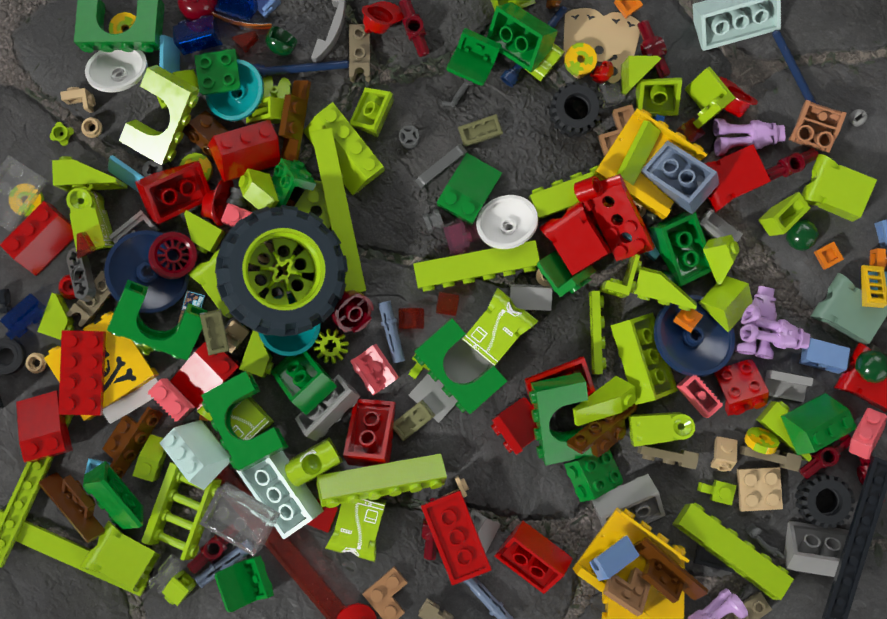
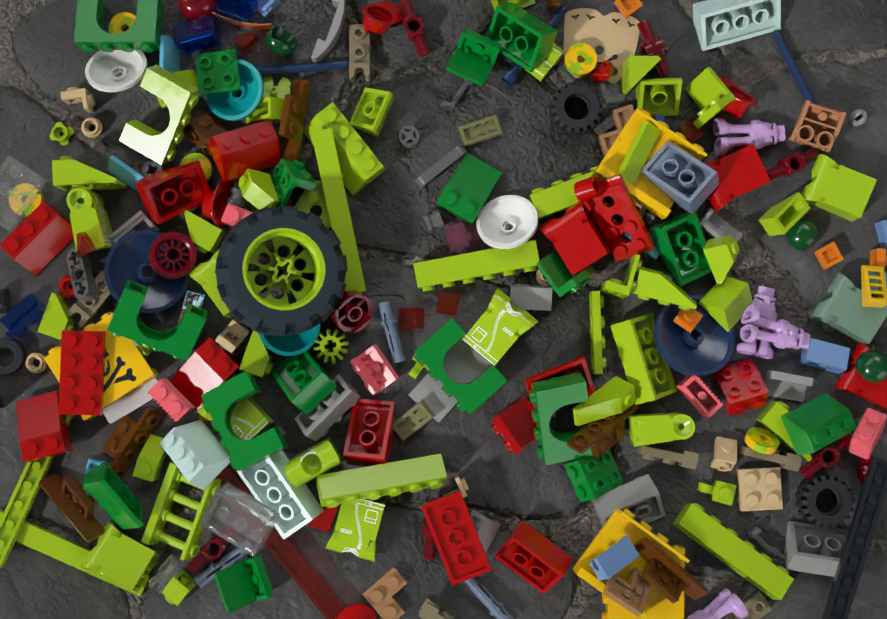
olive plate [199,309,230,355] -> none

